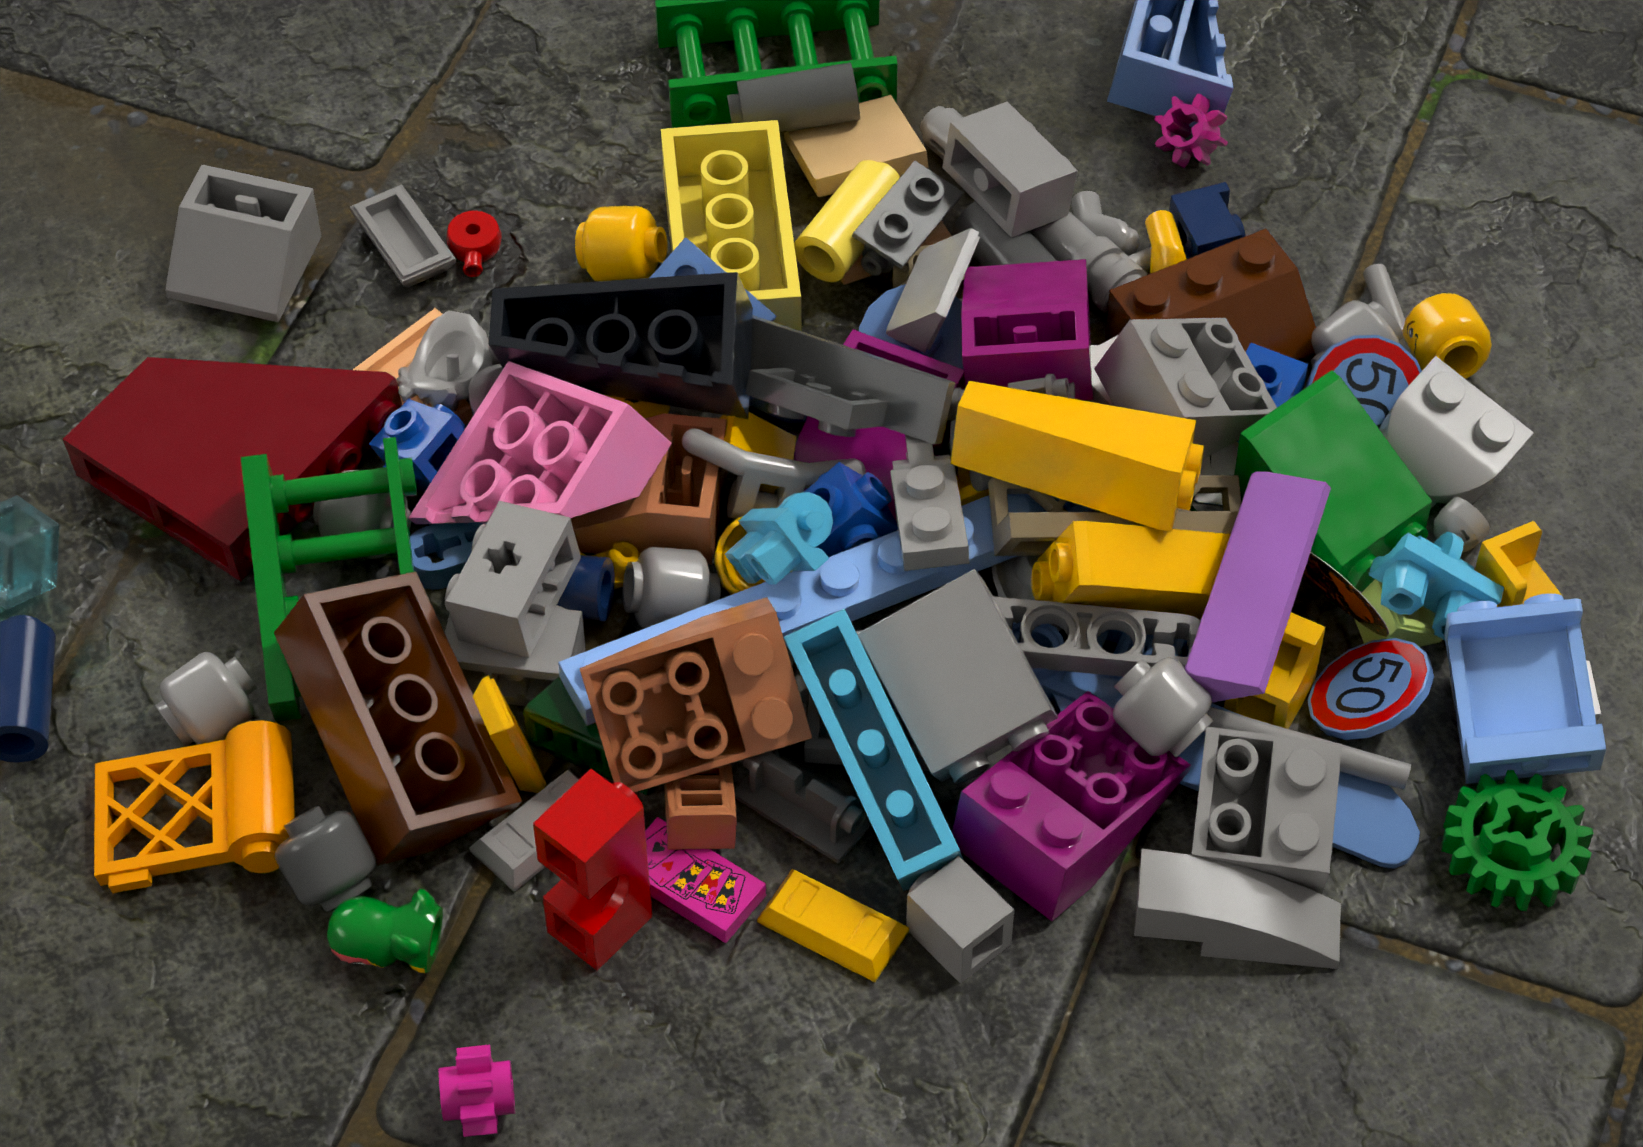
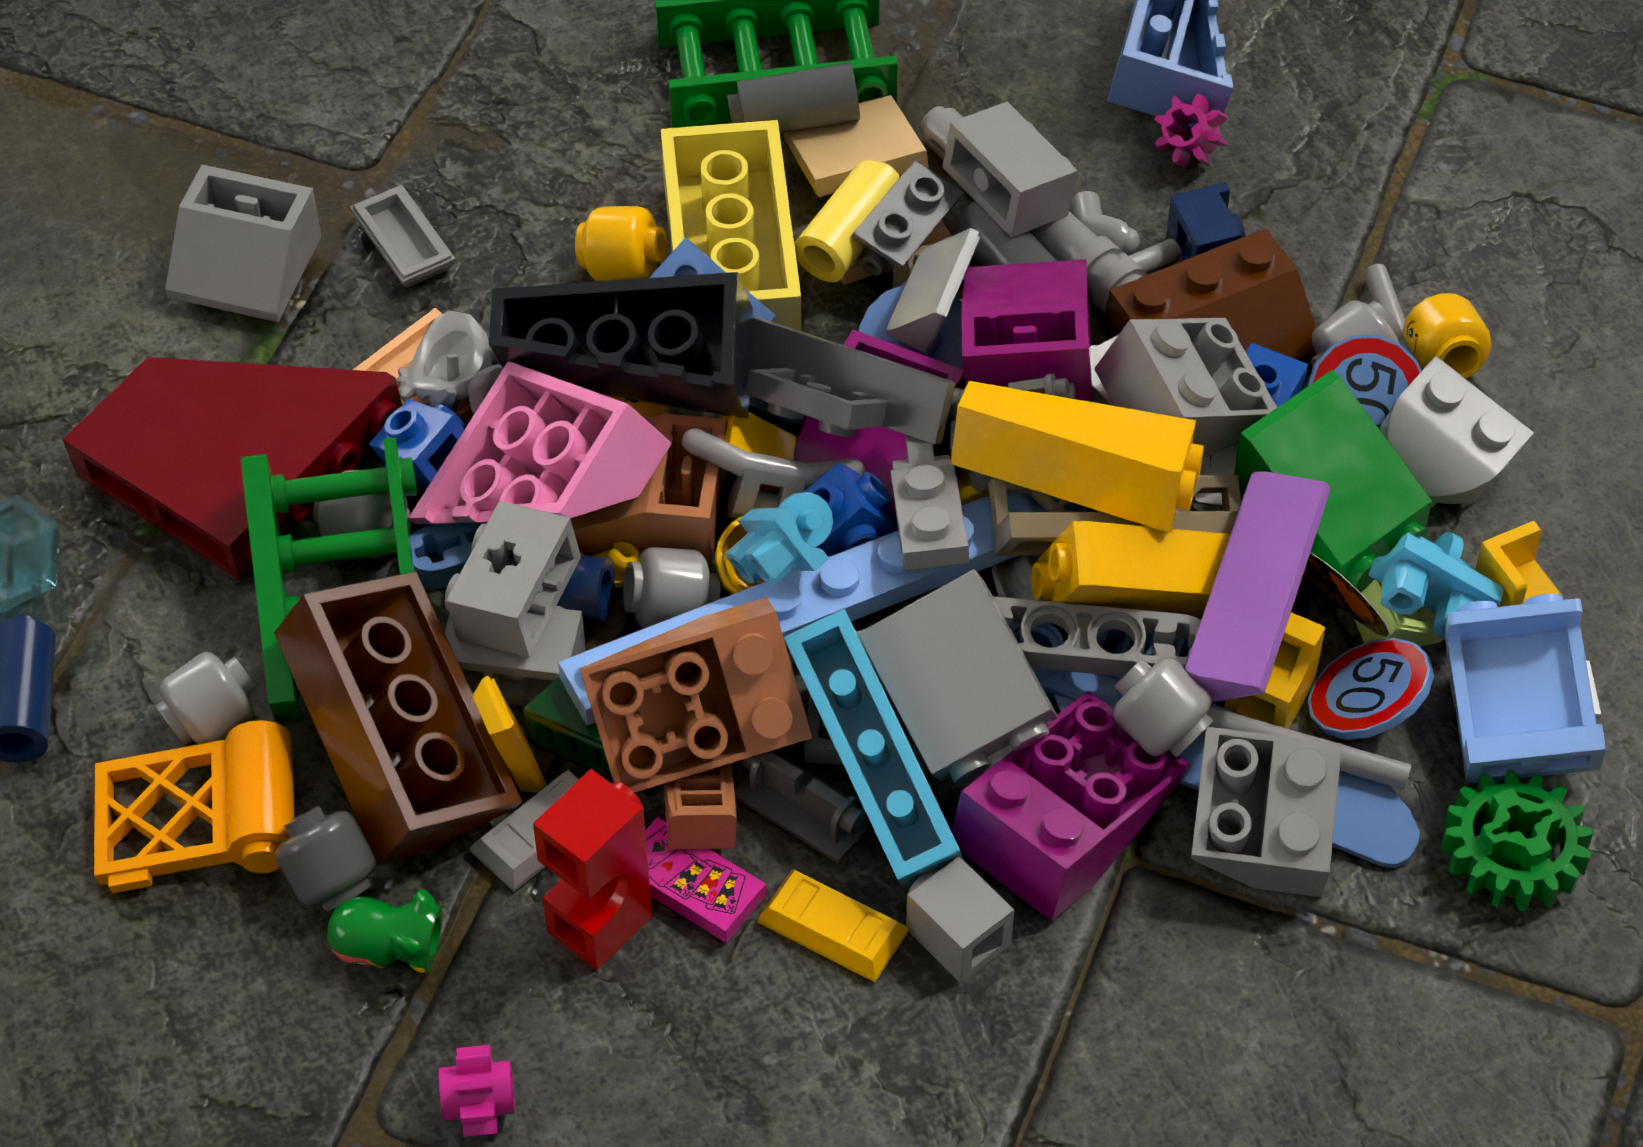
red piece [446,211,502,277] -> none
light grey slope [1134,849,1341,969] -> none
yellow arm [1145,210,1186,274] -> none
light grey hinge [1433,497,1490,552] -> none

